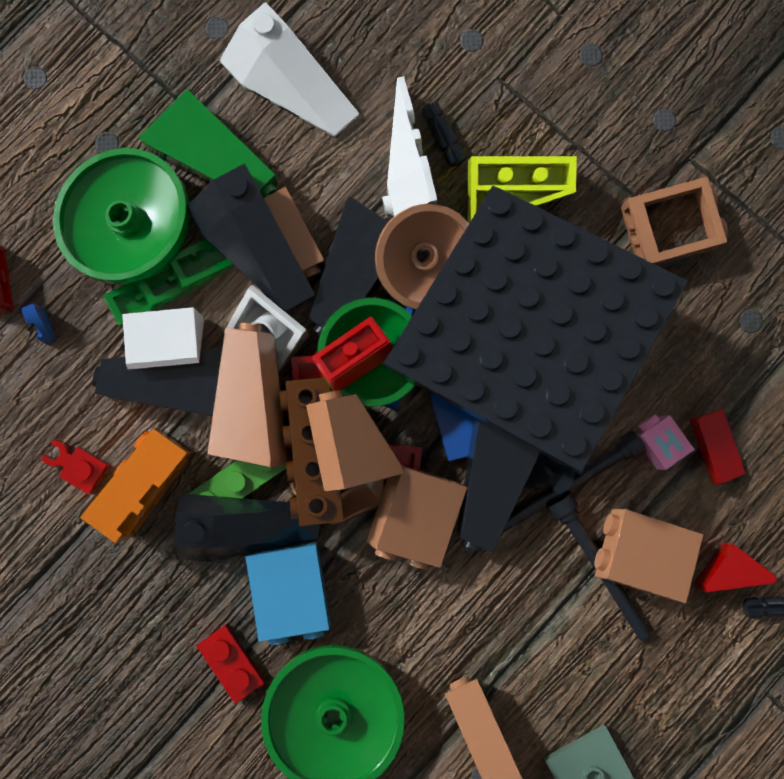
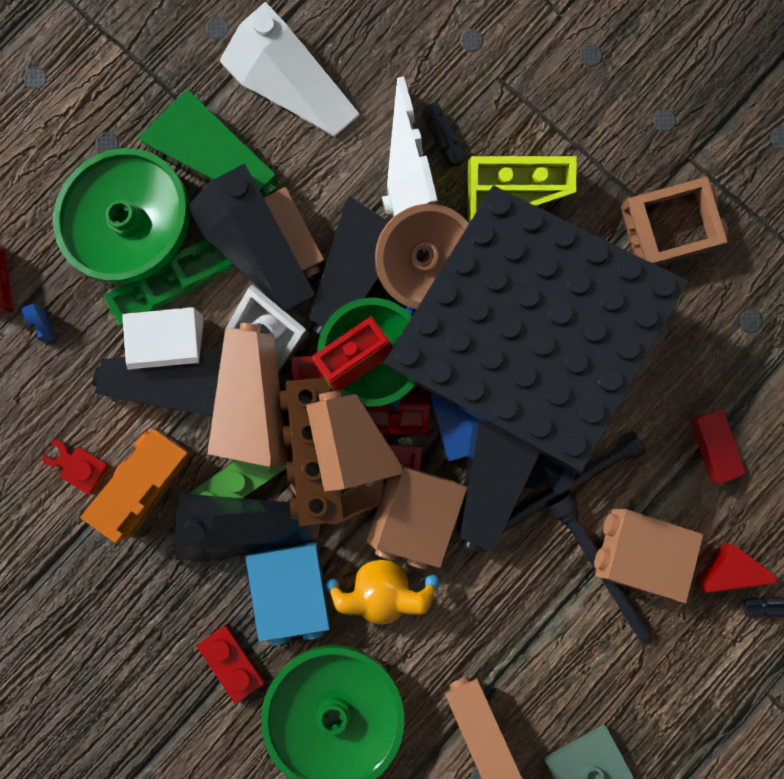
bright pink brick [636,414,694,470] -> none
none -> light orange piece [324,560,440,625]
none -> red slope [364,392,430,434]

